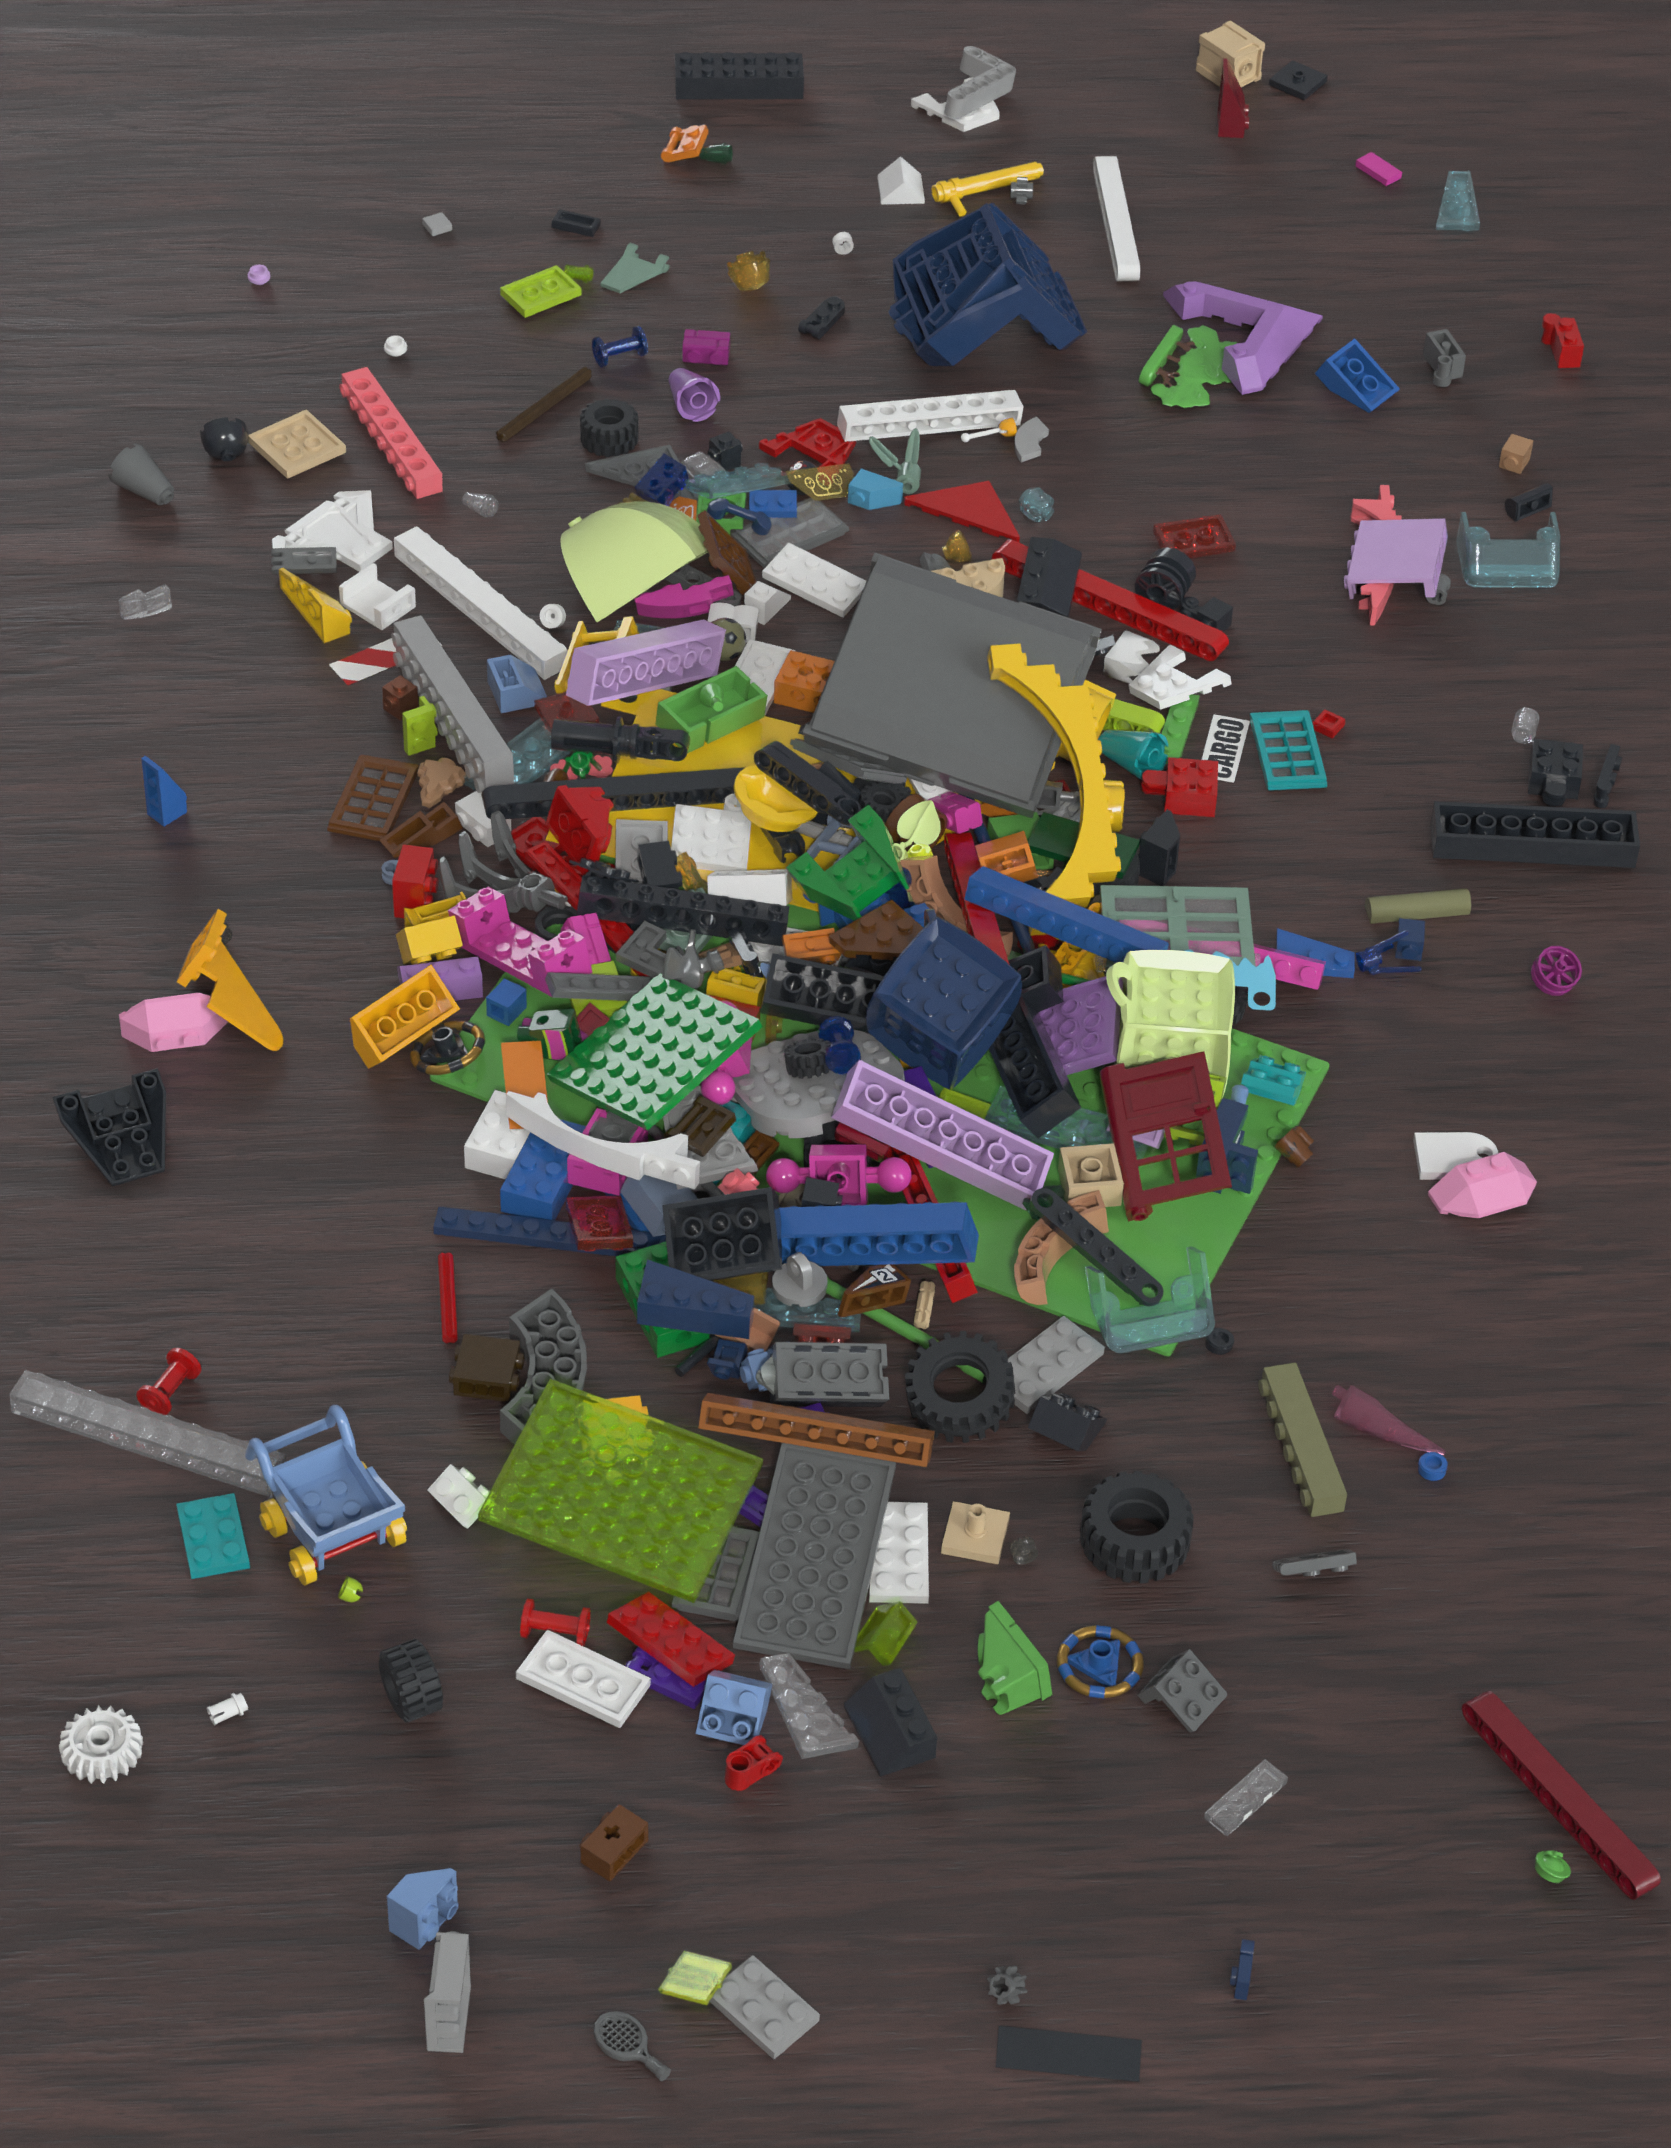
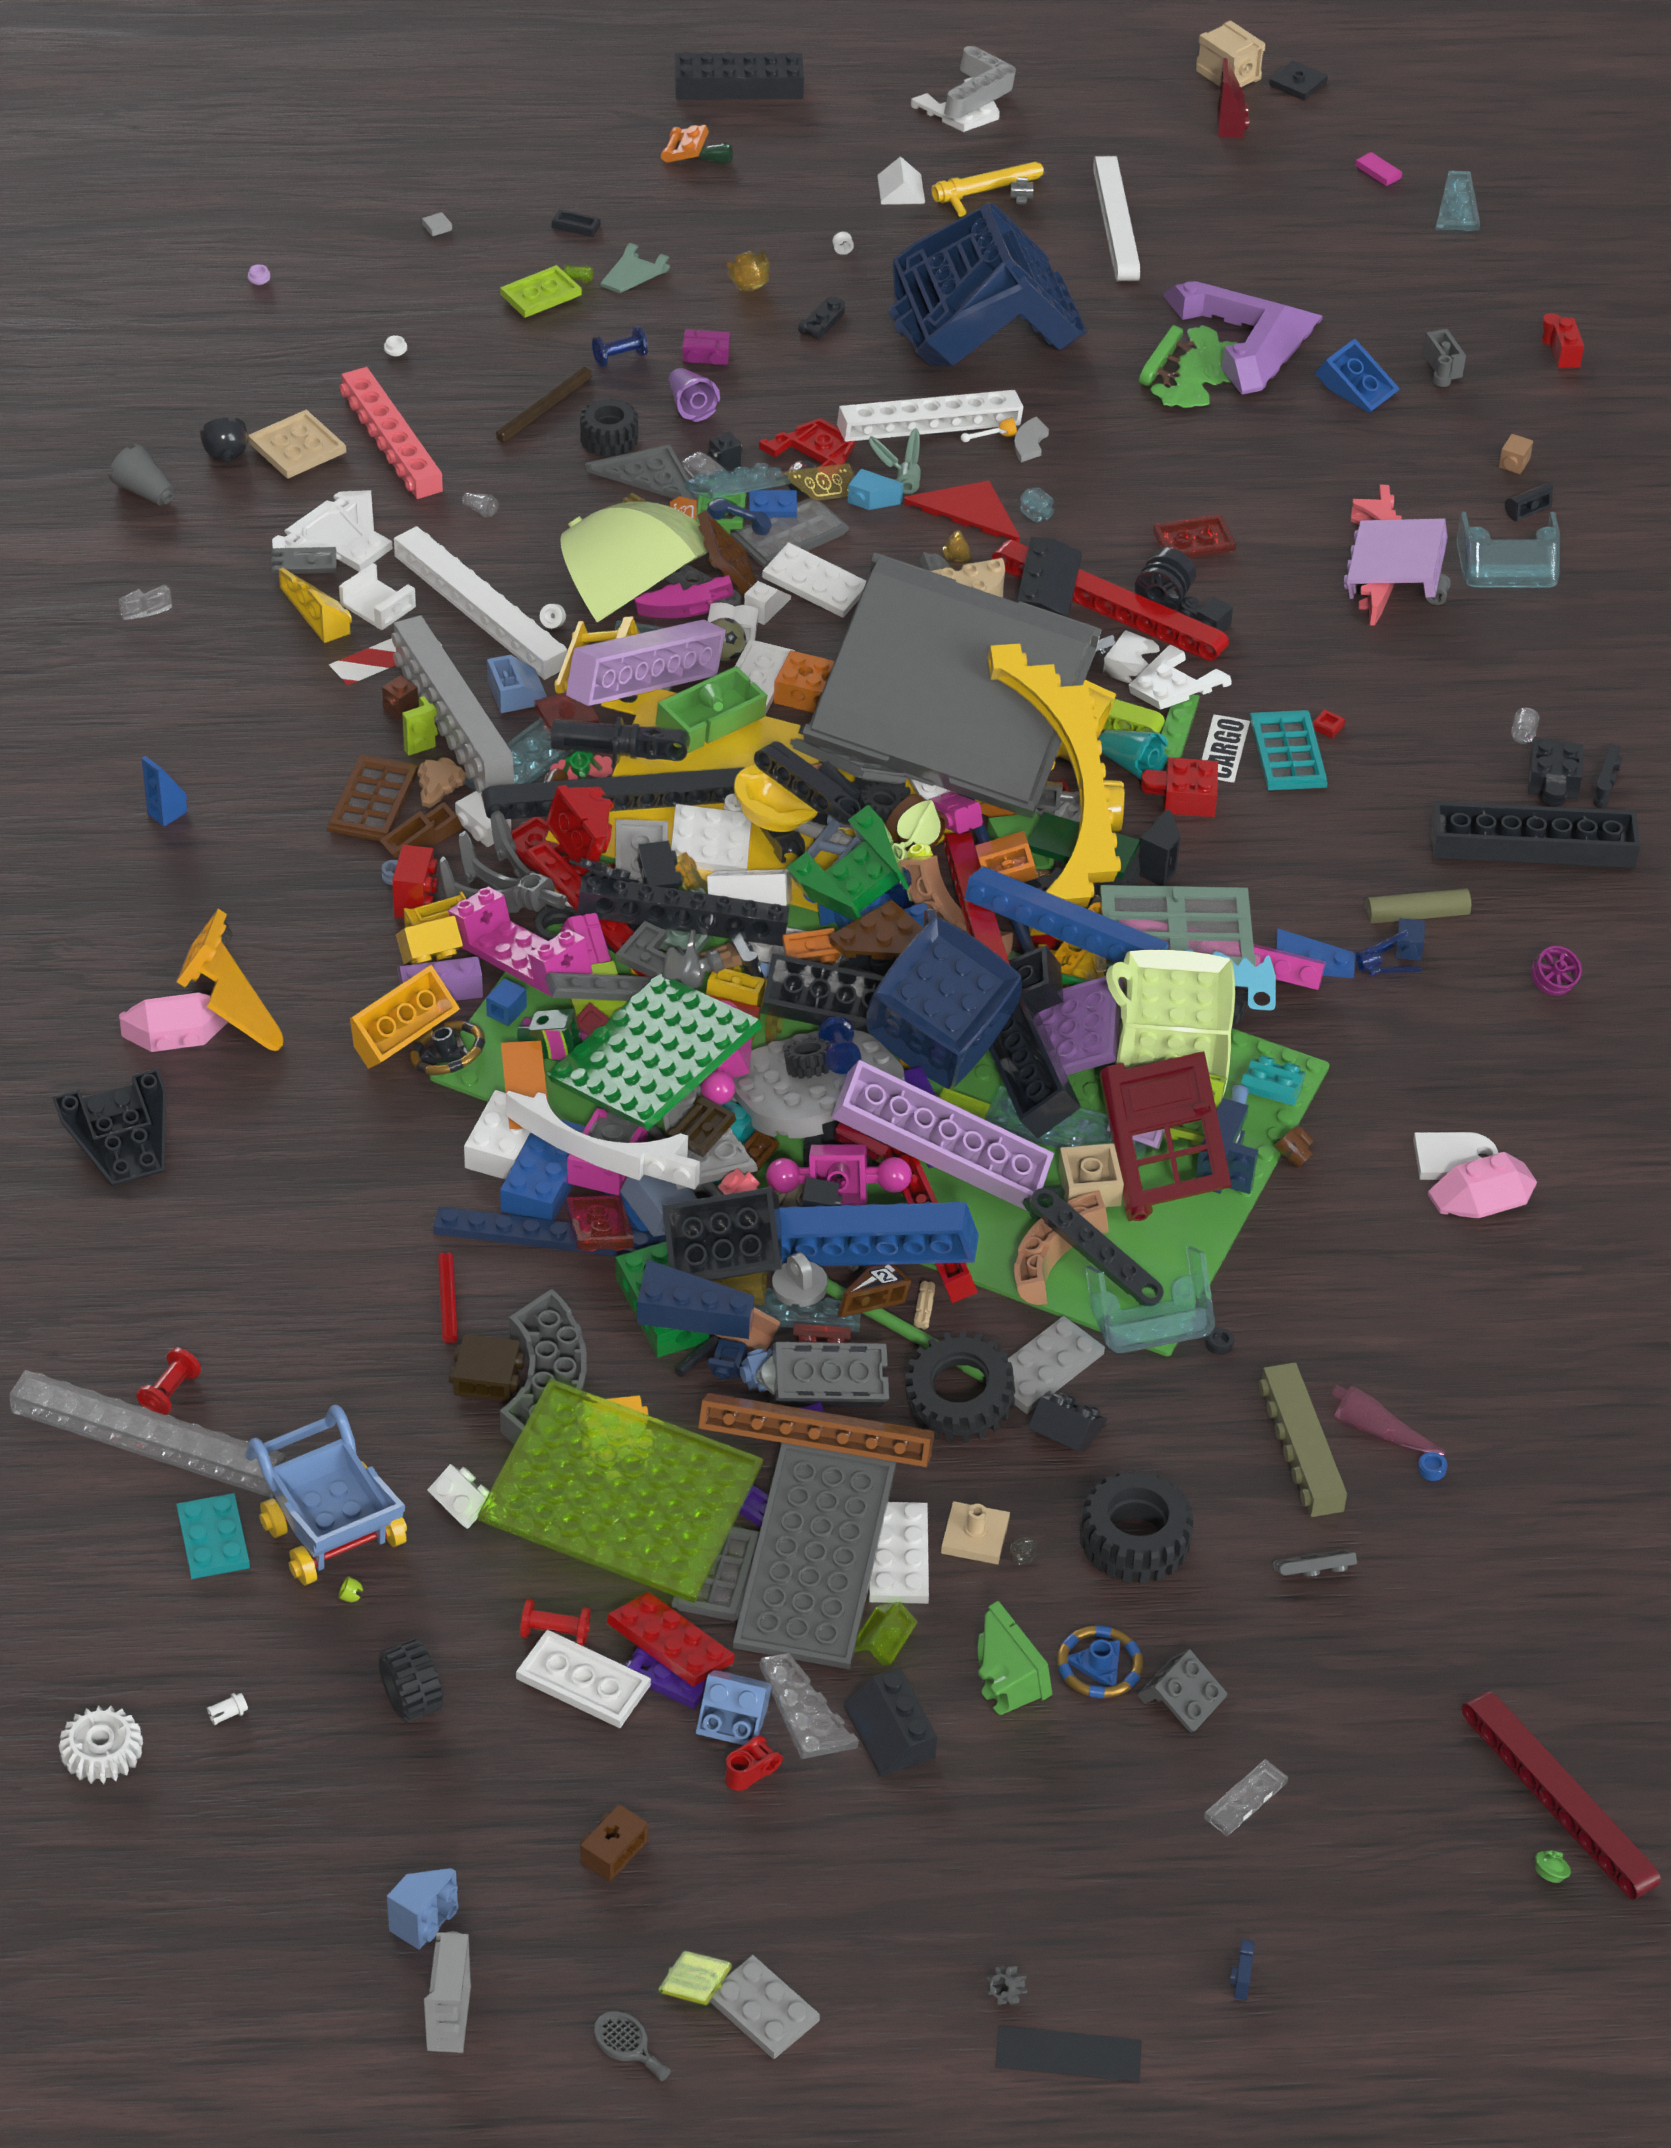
clear blue brick [635,453,689,506] -> none

